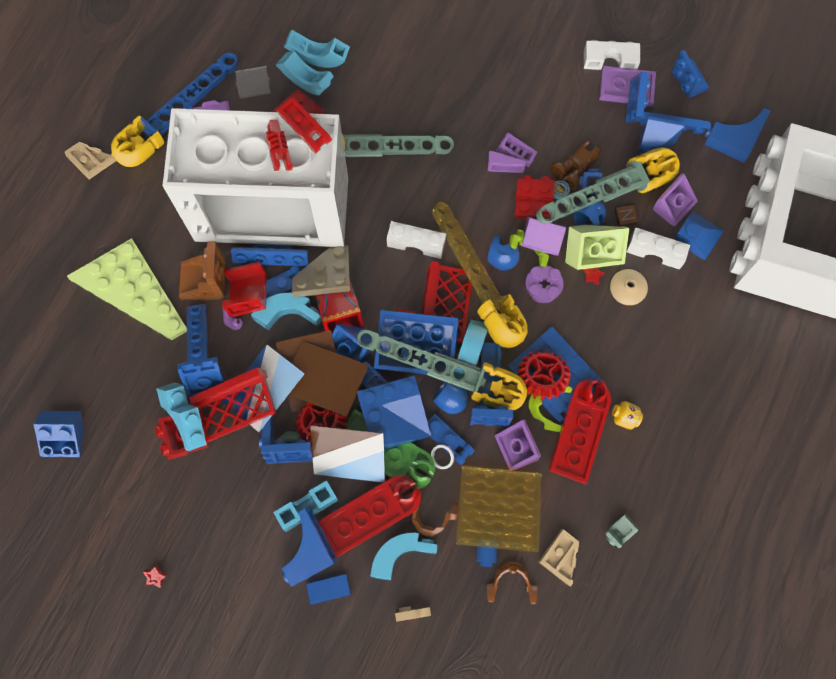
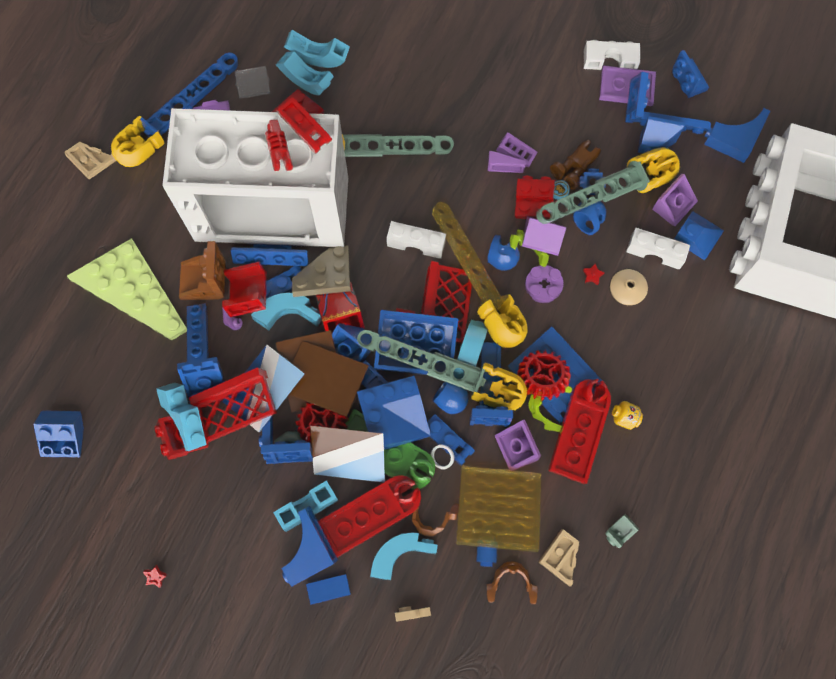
yellowish green slope [565,225,629,270] -> none
reddish brown tile [615,205,638,227] -> none

